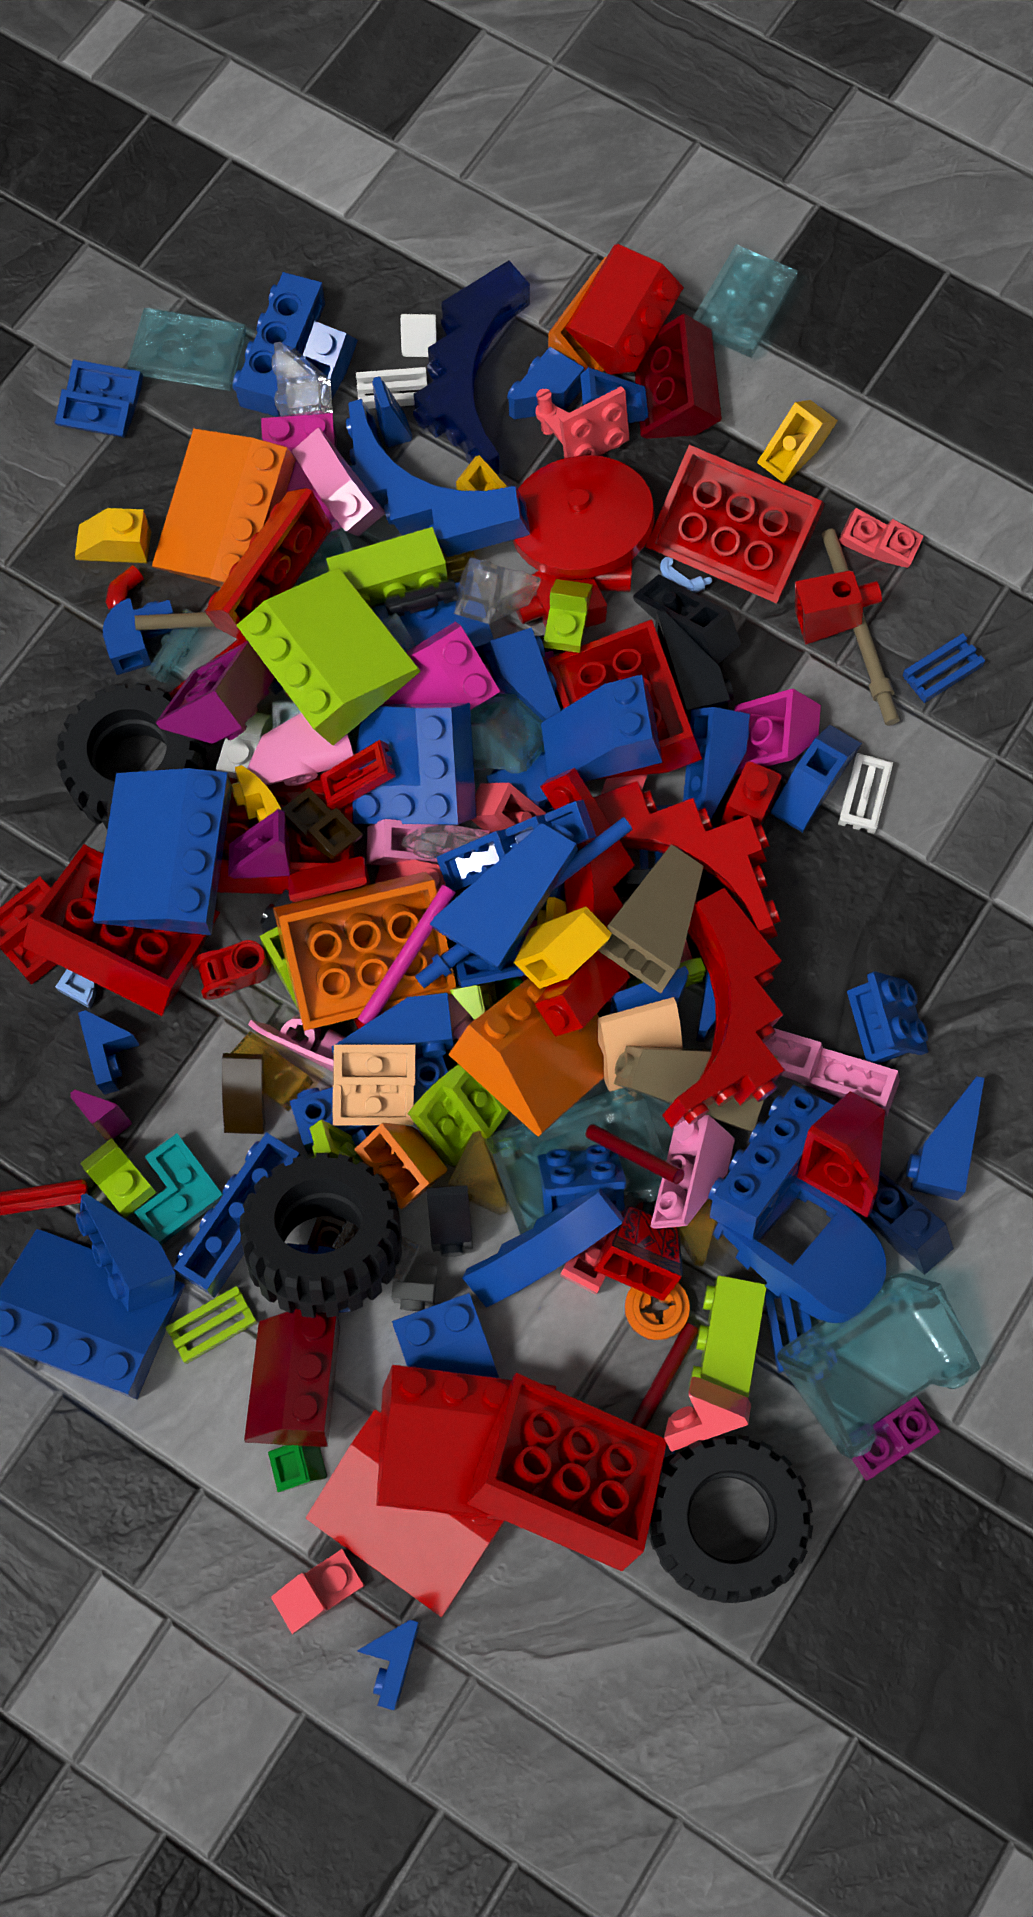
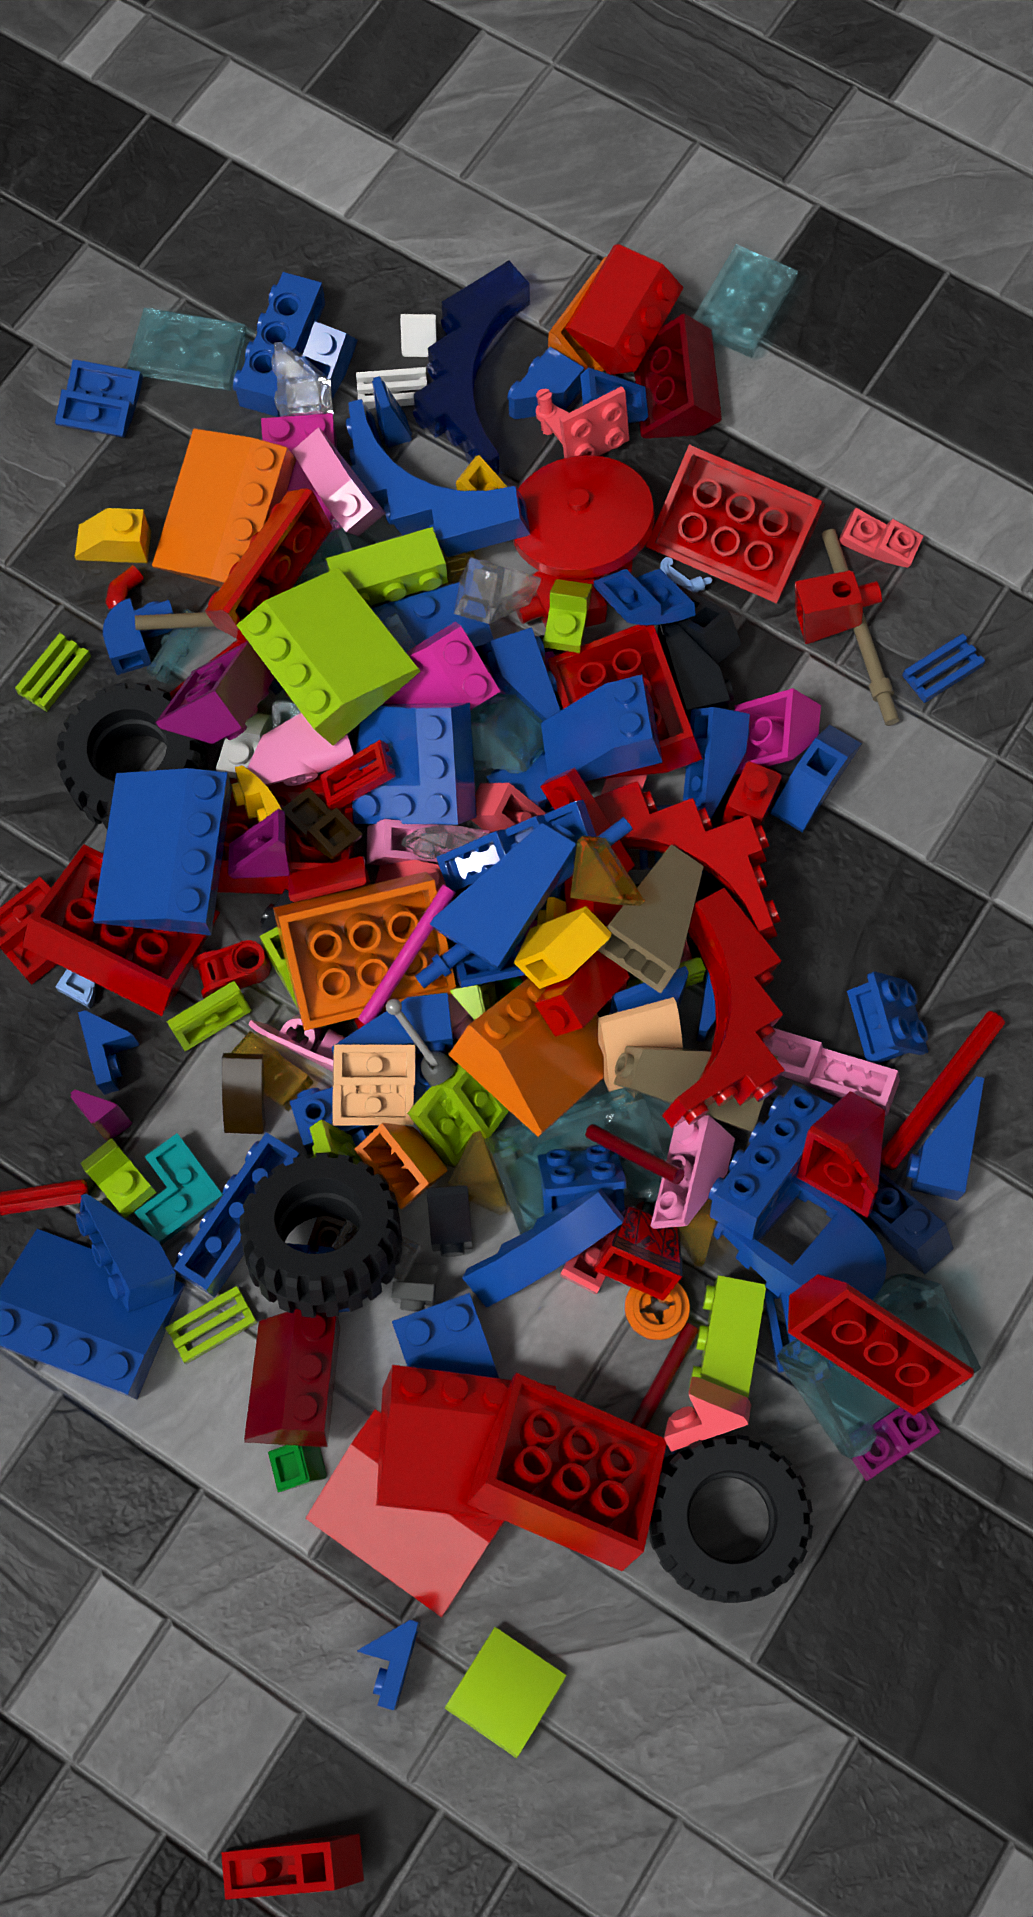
coral slope [271,1549,365,1634] -> none
black axle [385,579,458,619] -> none
yellow slope [757,400,838,483] -> none
white tile [838,753,893,834] -> none
none -> lime tile [15,633,91,712]
none -> lime tile [166,981,251,1051]
none -> red slope [221,1834,364,1900]
none -> hinge [386,999,456,1086]
none -> lime slope [444,1627,567,1758]
none -> clear yellow slope [570,836,645,906]
none -> blue slope [593,568,696,625]
none -> red slope [788,1274,974,1416]
none -> red axle [881,1011,1005,1170]

